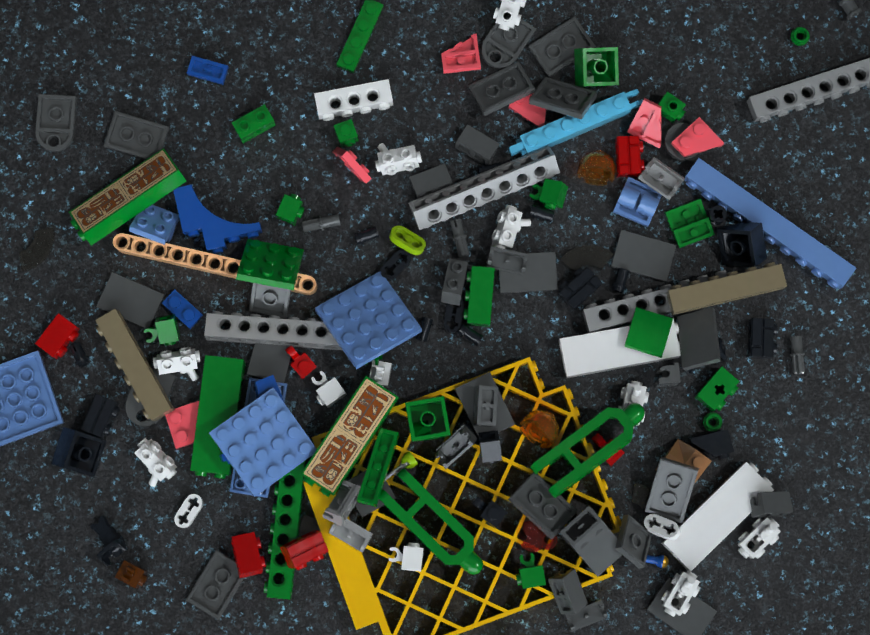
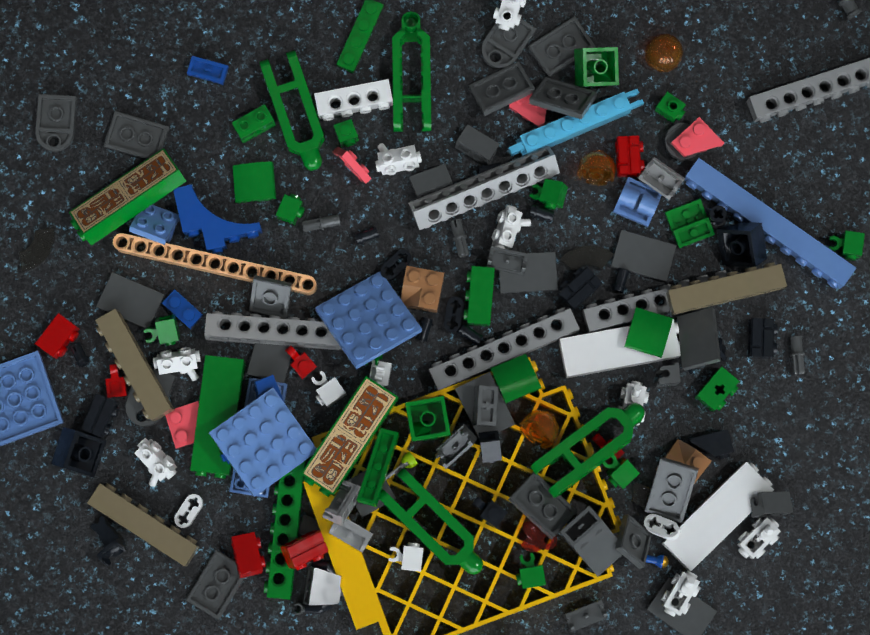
reddish brown brick [115,560,148,589] -> none
green plate [236,239,304,290] -> none
lime plate [389,226,426,255] -> none
coral wing [441,34,481,74] -> none
dark grey brick [441,258,468,306] -> none
dark grey hinge [548,569,588,614] -> none
coral wing [627,98,662,148] -> none
green plate [703,412,722,432] -> none
green plate [790,27,810,46] -> none
none -> dark tan brick [87,483,199,567]
none -> red plate [105,364,128,398]
none -> green slope [233,161,276,204]
none -> green piece [259,50,325,171]
none -> torso [294,560,344,615]
none -> green piece [392,11,431,132]
none -> medium nougat slope [401,266,444,313]
none -> light grey brick [429,307,580,390]
none -> green slope [490,354,542,404]
none -> green brick [602,455,640,489]
none -> clear orange cylinder [645,33,683,72]
none -> green brick [828,231,865,261]

